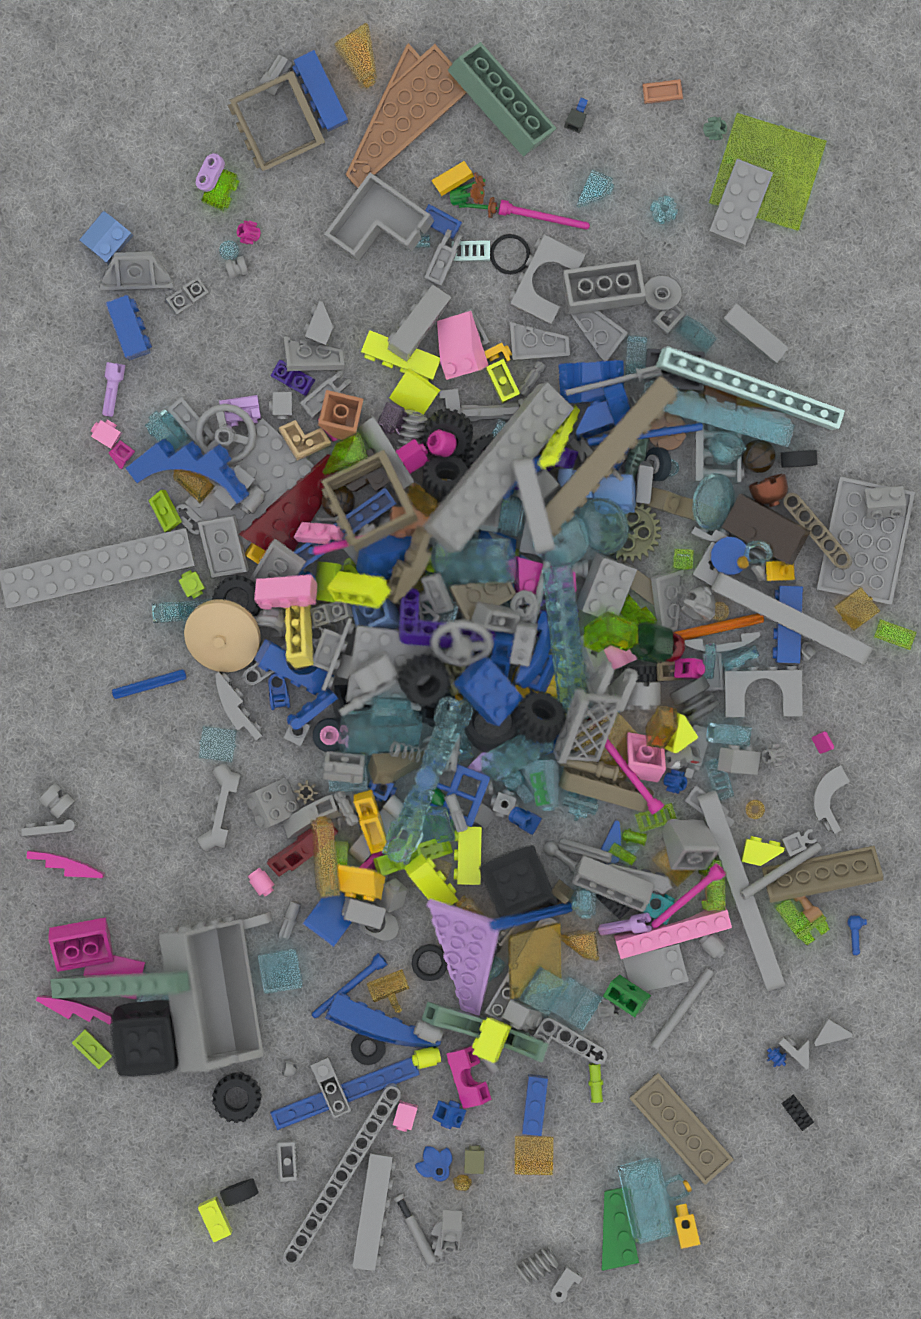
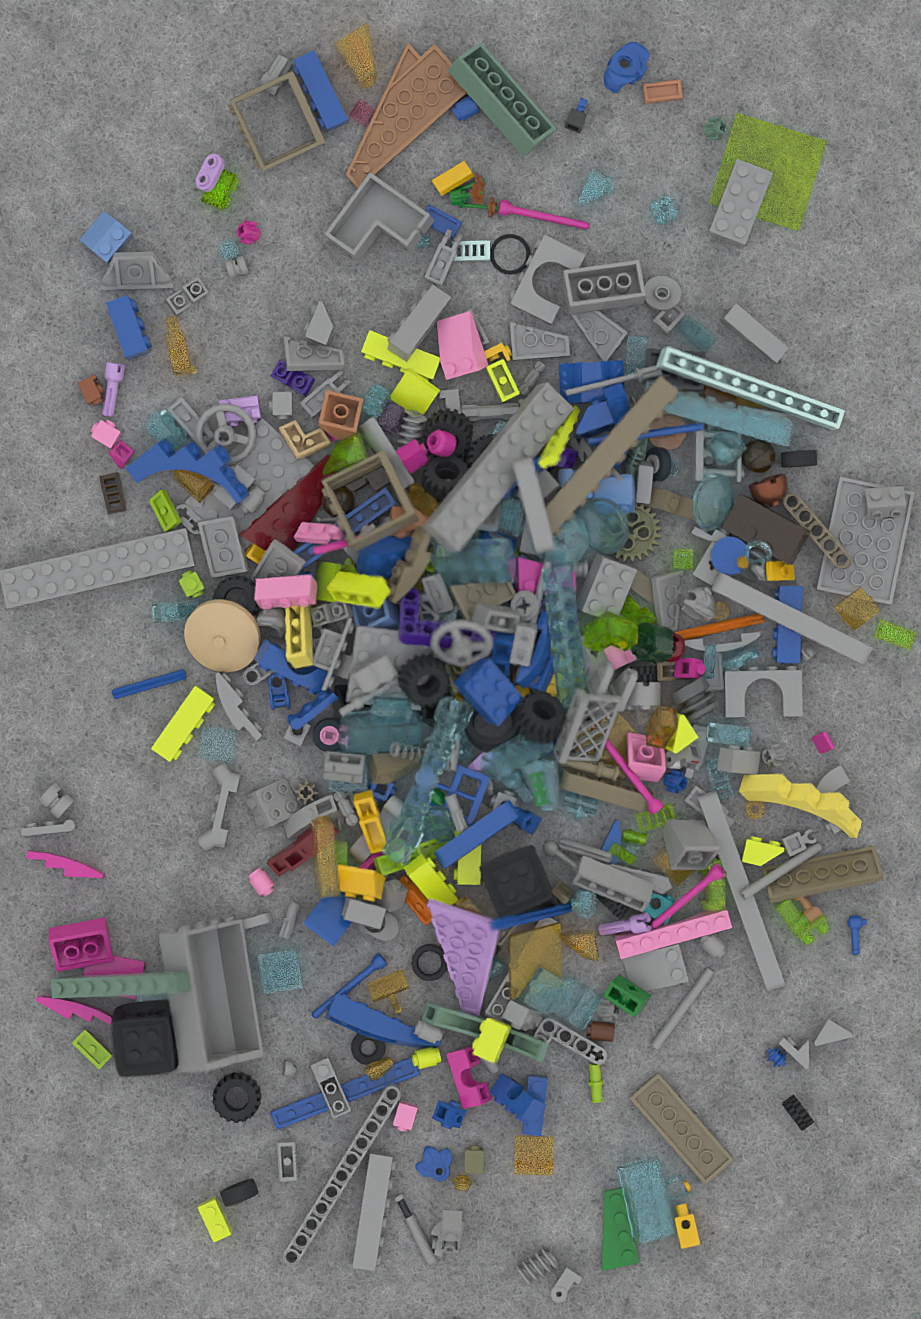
none -> dark orange brick [78,374,104,406]
none -> dark brown slope [99,472,127,514]
none -> neon yellow brick [151,686,216,762]
none -> clear yellow piece [165,316,197,376]
none -> clear pink slope [349,99,376,127]
none -> clear light blue gear [362,384,391,418]
none -> clear yellow cone [364,1056,394,1081]
none -> orange hinge [398,874,432,925]
none -> blue beam [434,800,520,869]
none -> blue brick [451,96,480,122]
none -> blue arch [490,1073,546,1125]
none -> reddish brown brick [587,1021,615,1042]
none -> blue piece [604,42,650,93]
none -> light yellow arch [739,774,862,838]

